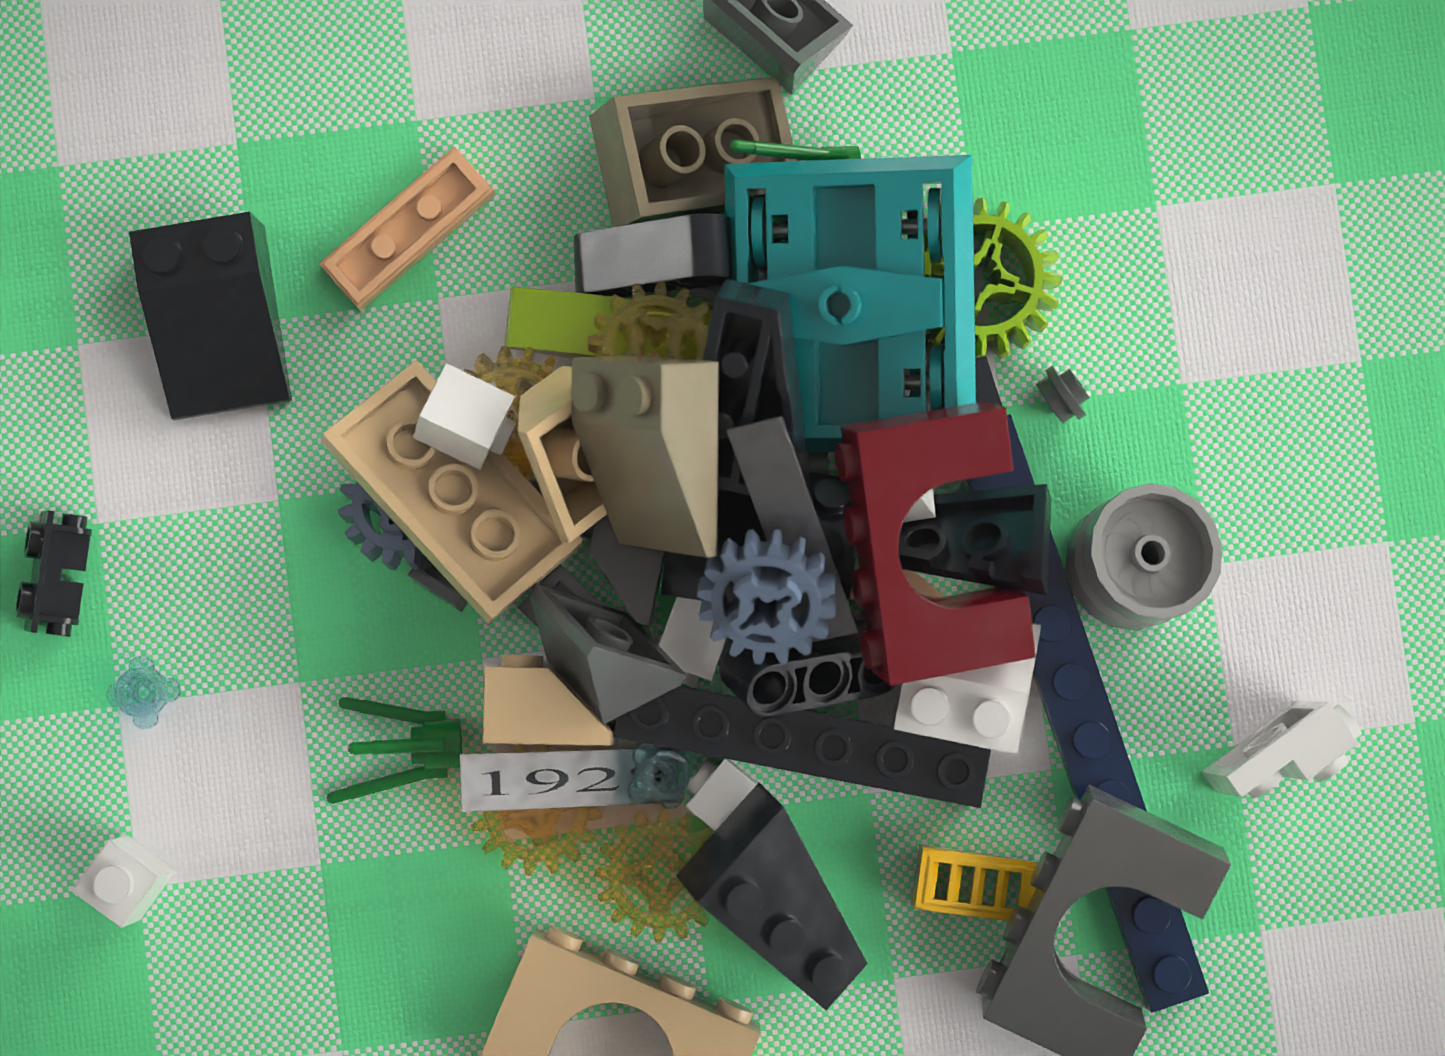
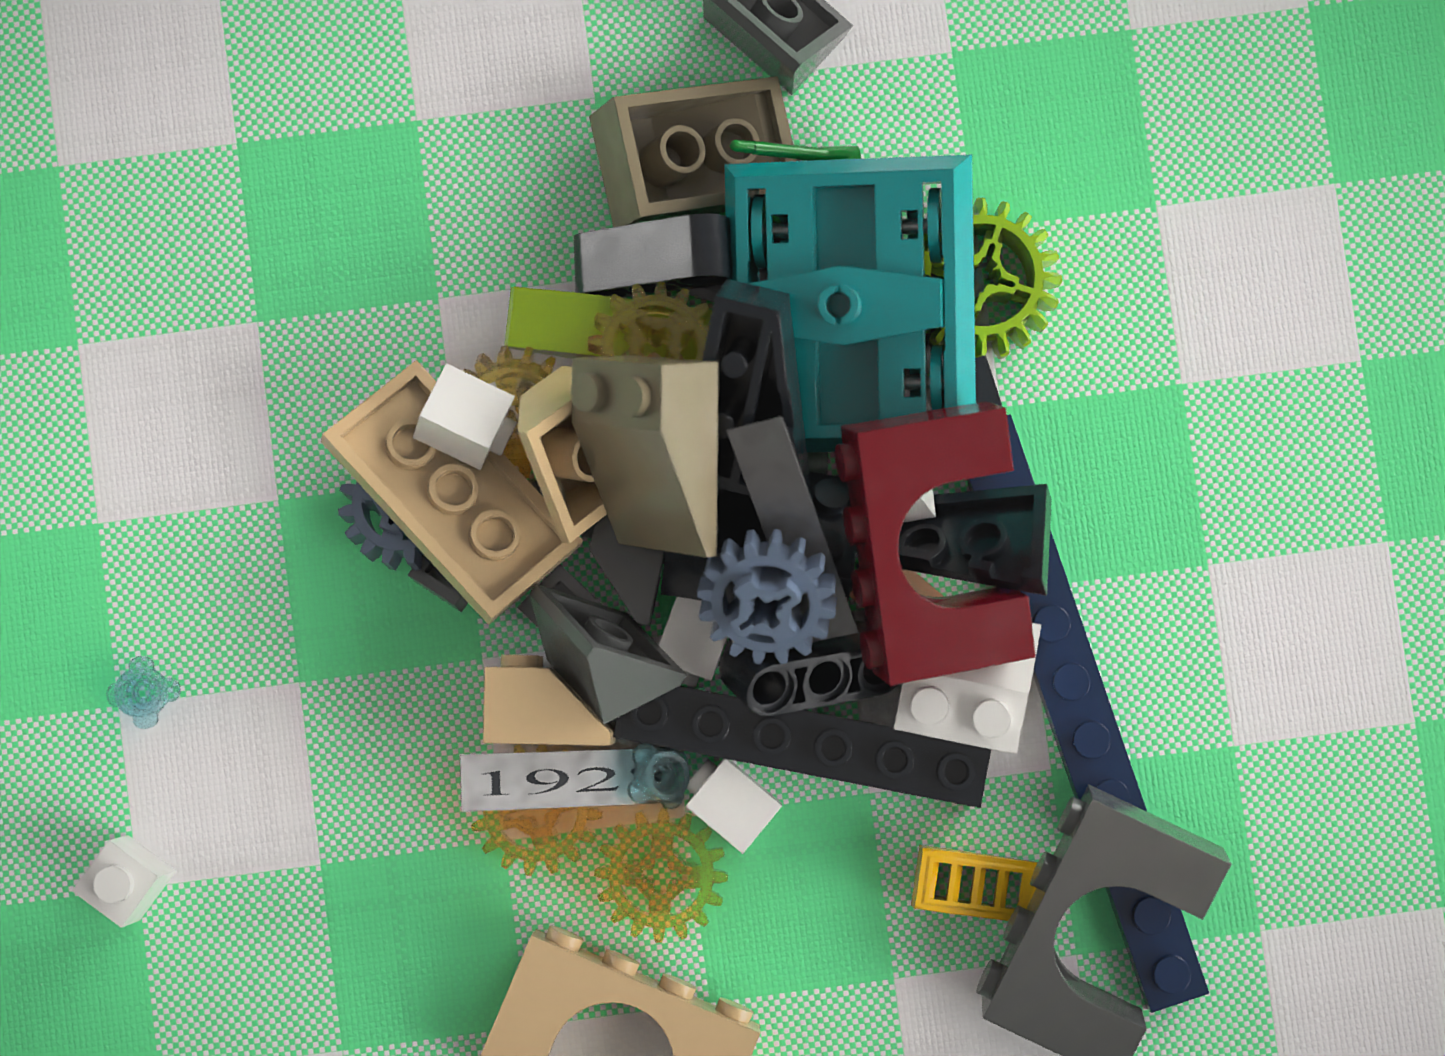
black hinge [16,510,92,637] -> none
black slope [129,211,292,420] -> none
light nougat tile [319,146,496,311] -> none
green plant [326,697,462,804] -> none
black wedge [676,782,868,1011] -> none
dark grey plate [1036,365,1090,423] -> none
light grey wheel [1065,483,1223,631] -> none
white plate [1201,701,1362,799] -> none

